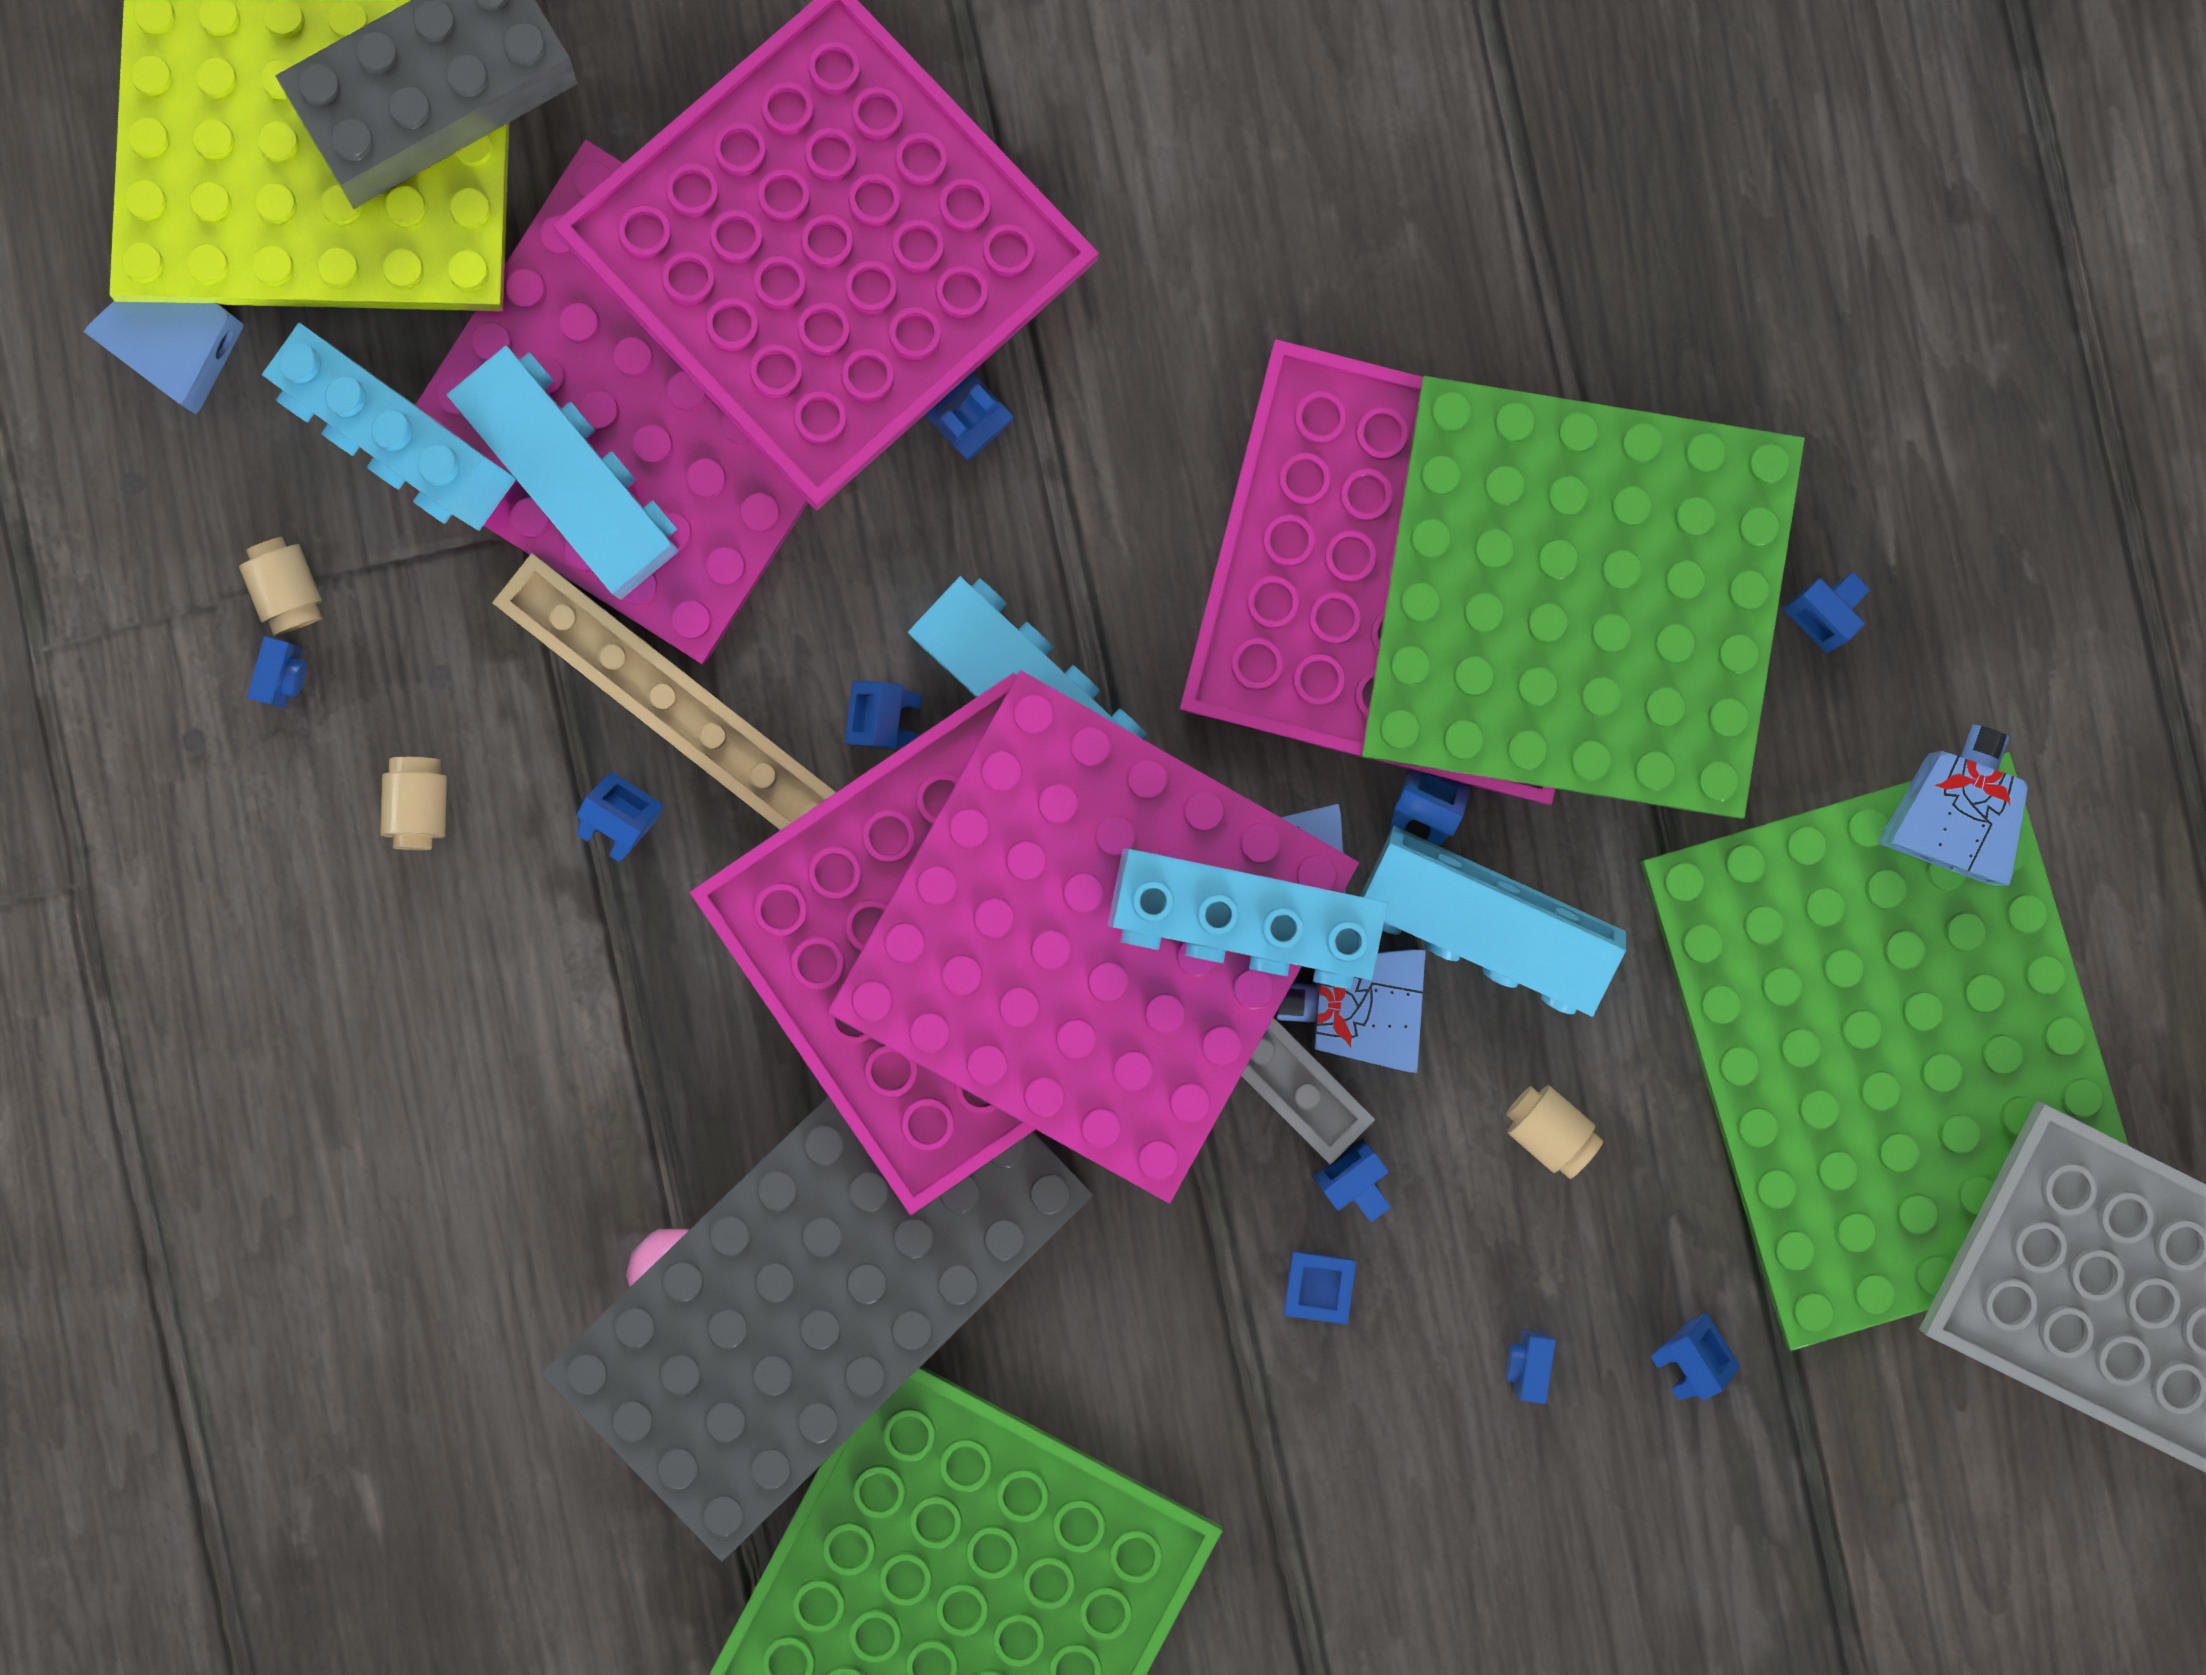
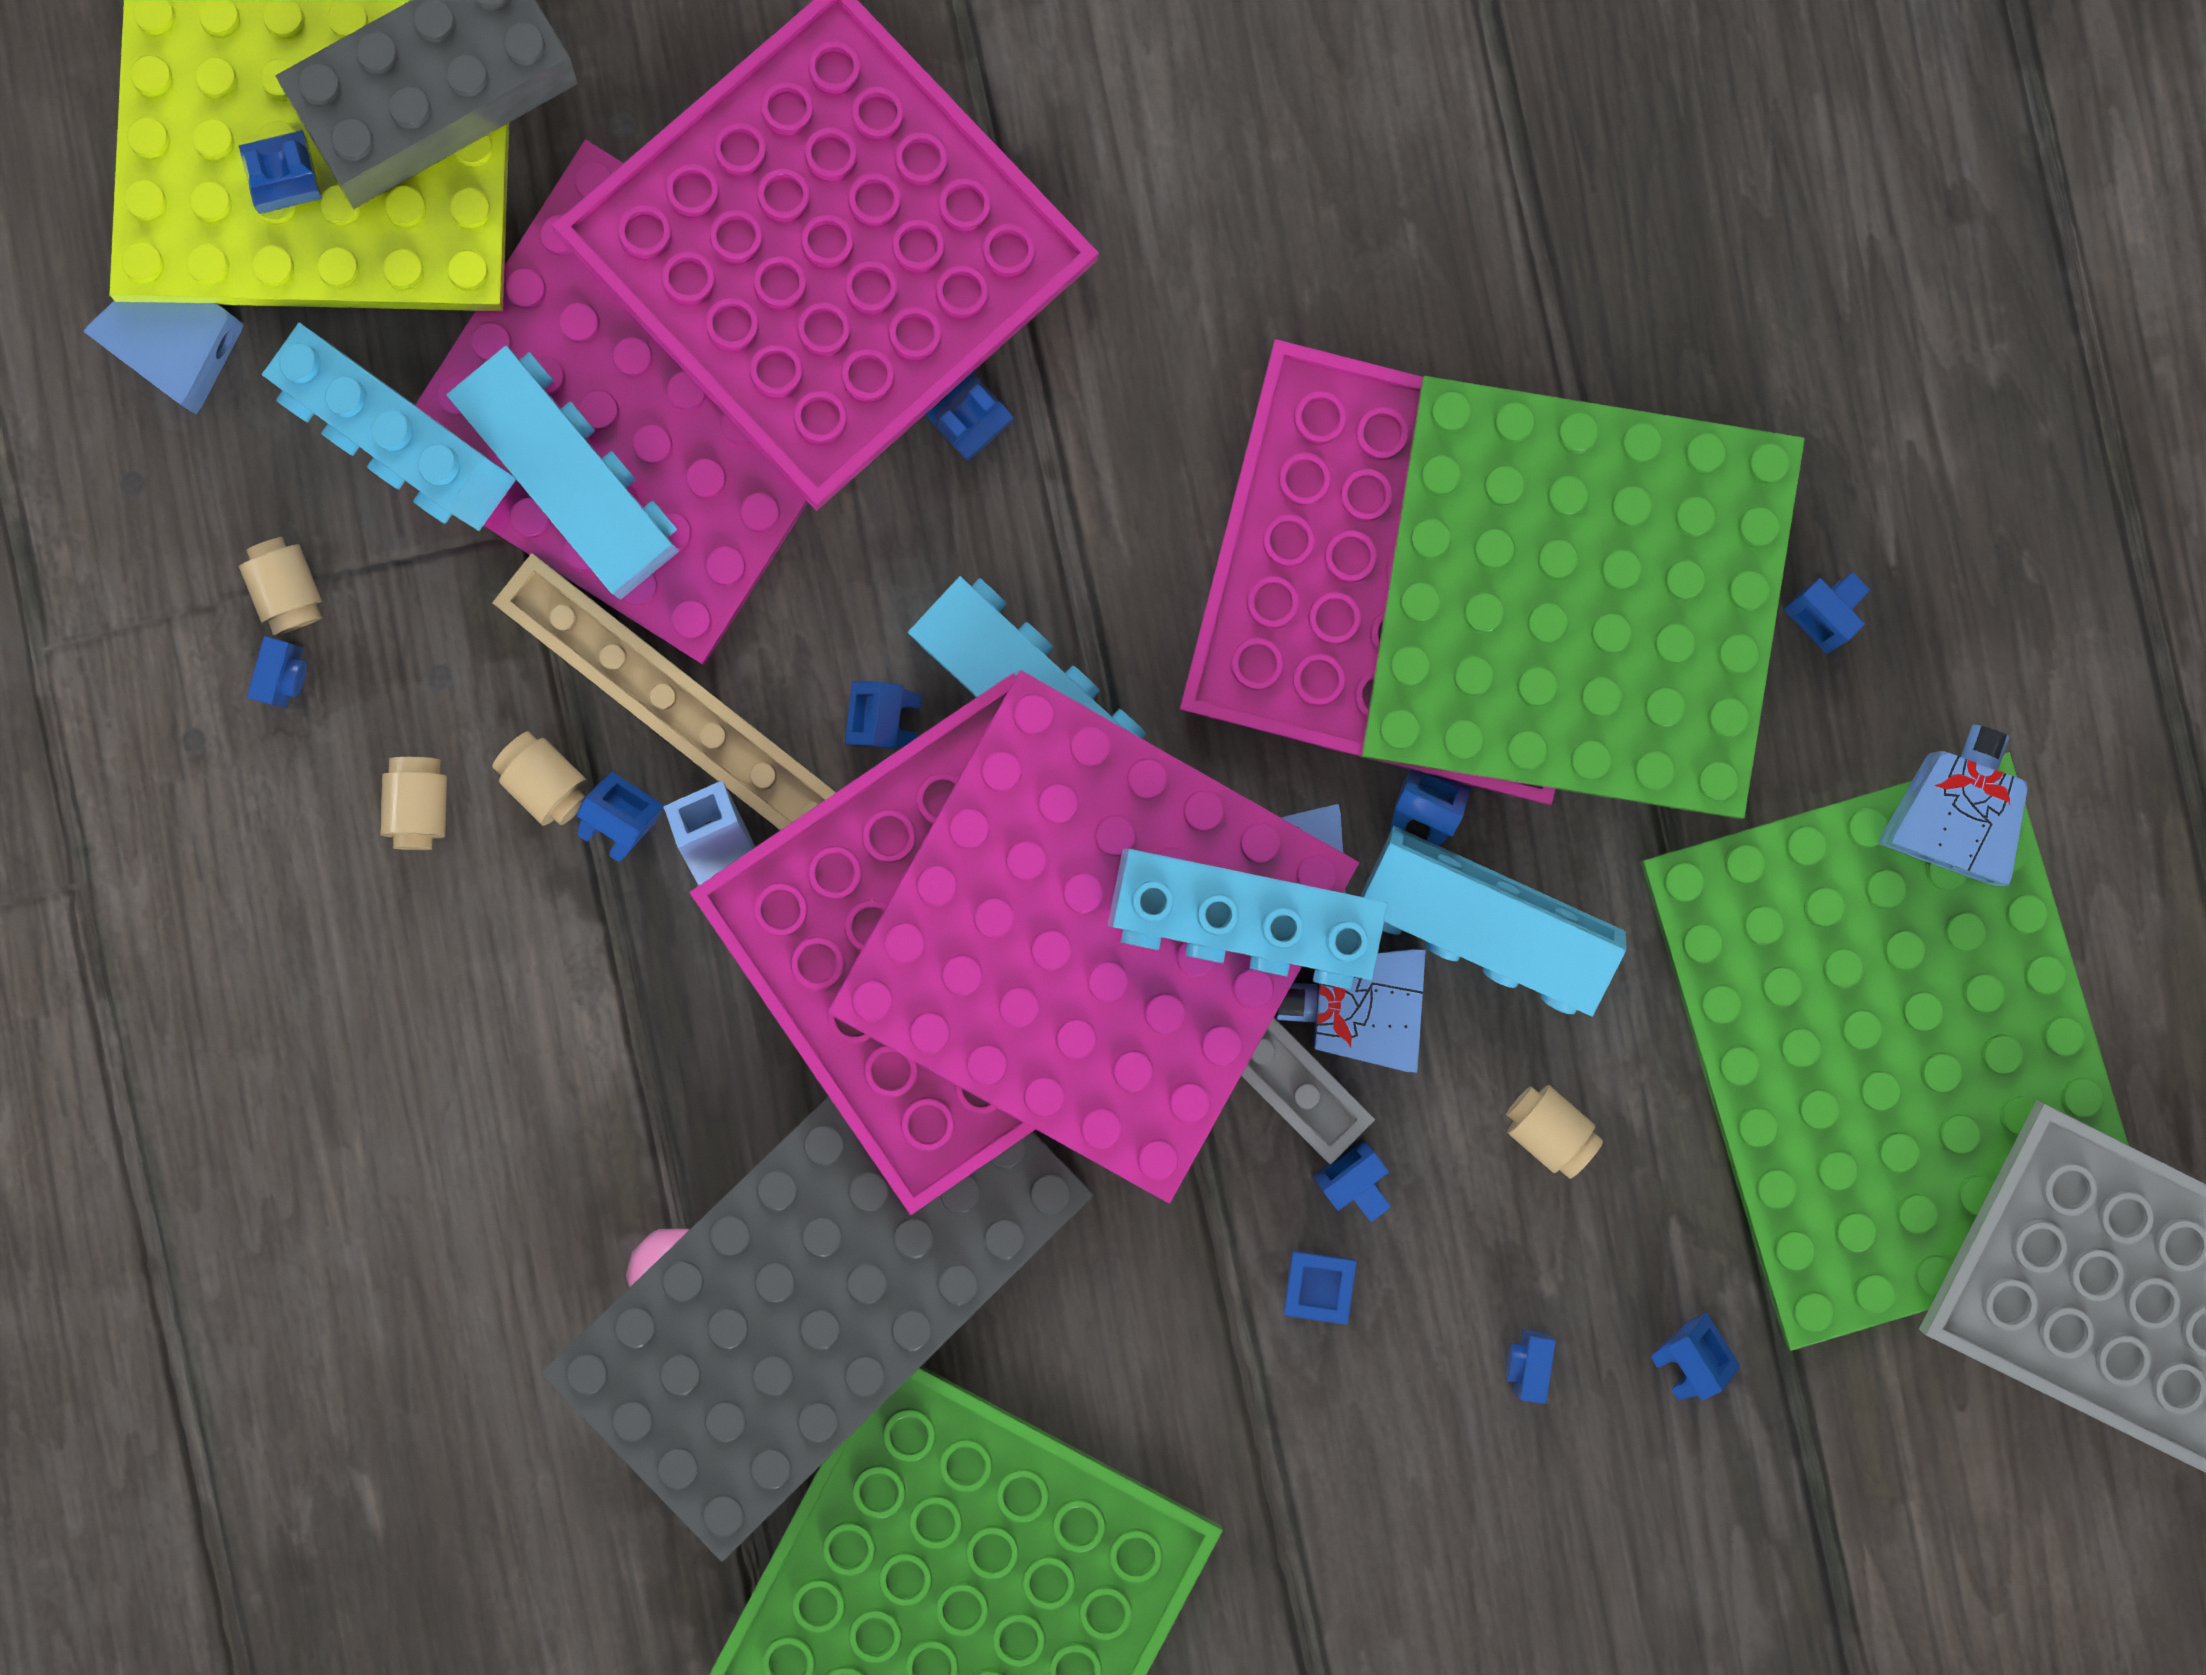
none -> blue tile [239,130,322,214]
none -> tan brick [492,731,588,826]
none -> light blue brick [663,780,755,885]

